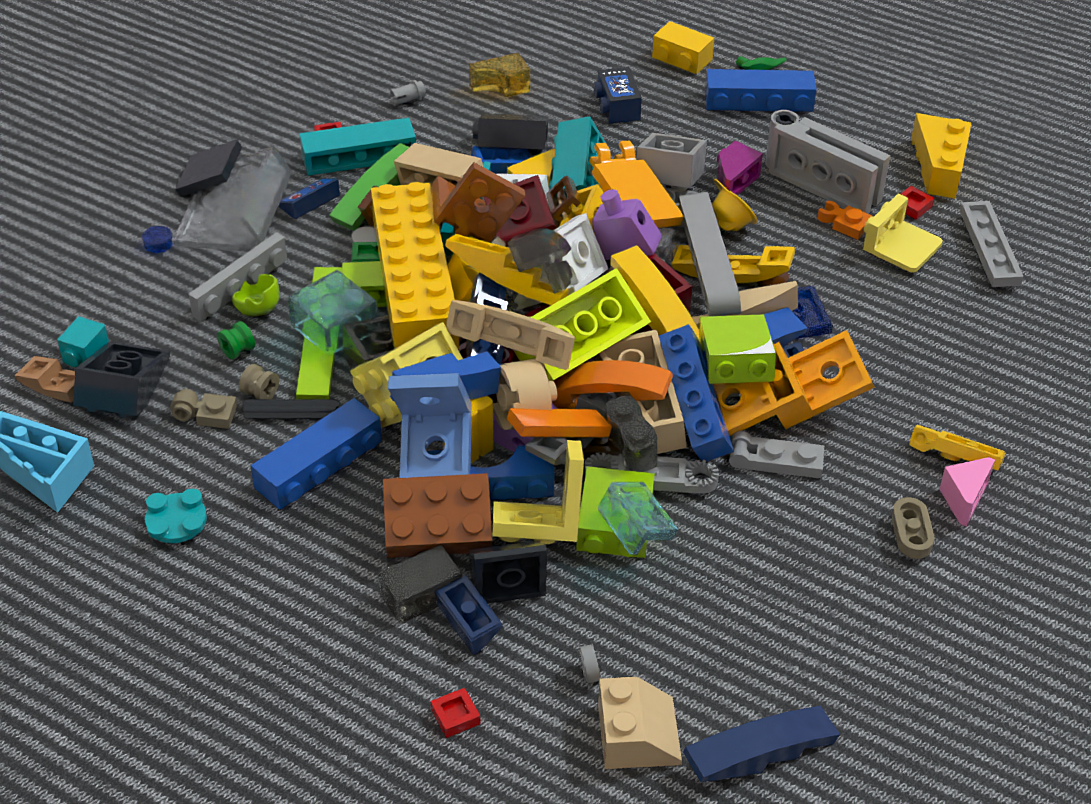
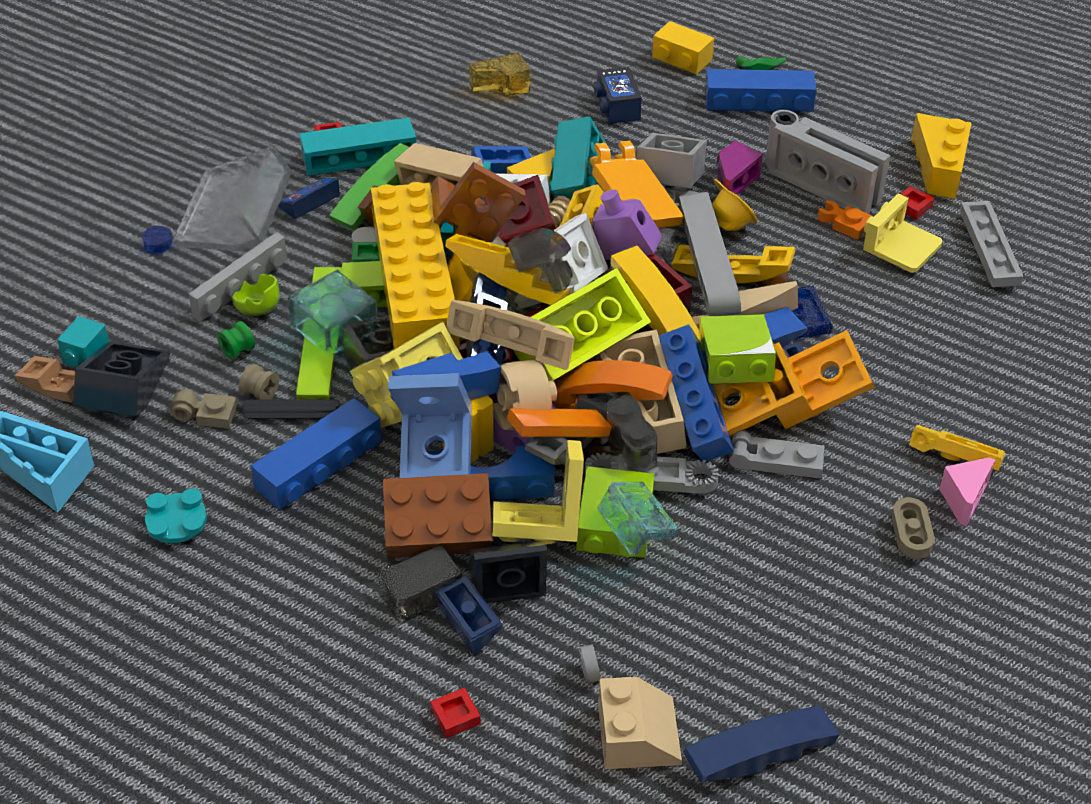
black tile [175,139,242,197] -> none
light grey pin [390,80,426,106] -> none
black brick [473,113,548,149] -> none
reddish brown tile [546,175,581,223] -> none

